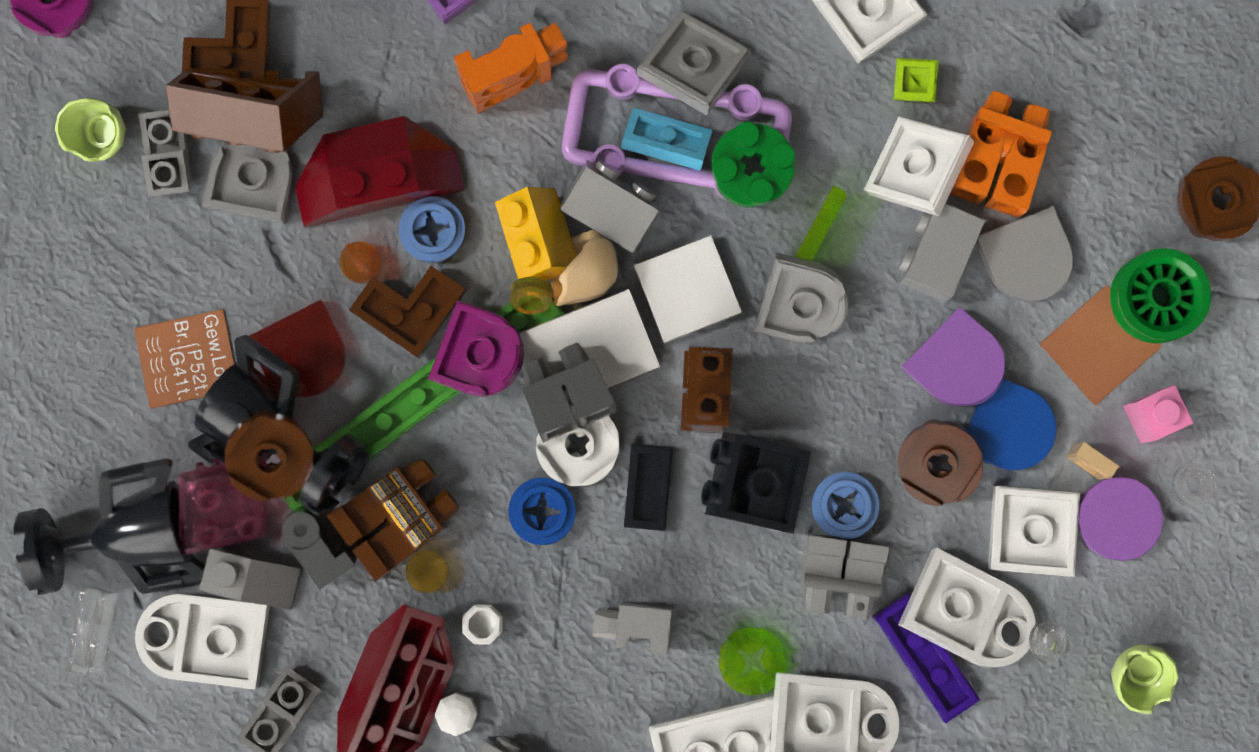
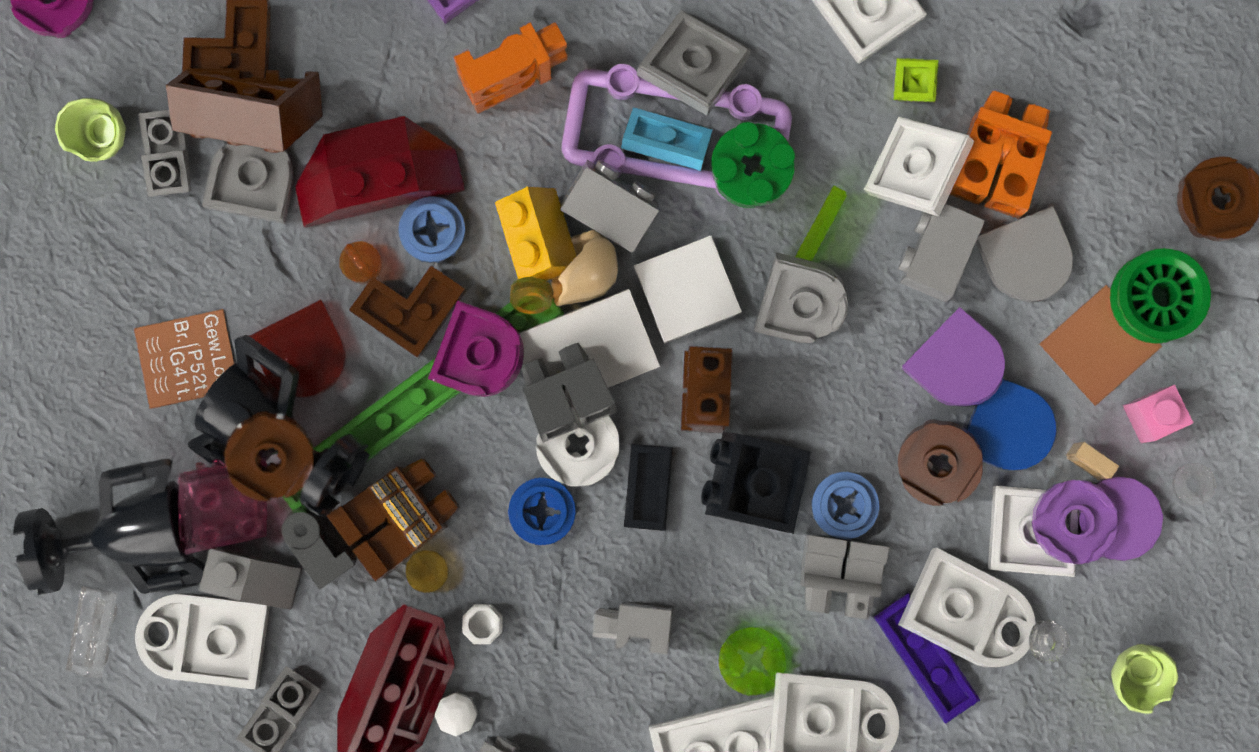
none -> medium lavender tile [1032,480,1119,564]

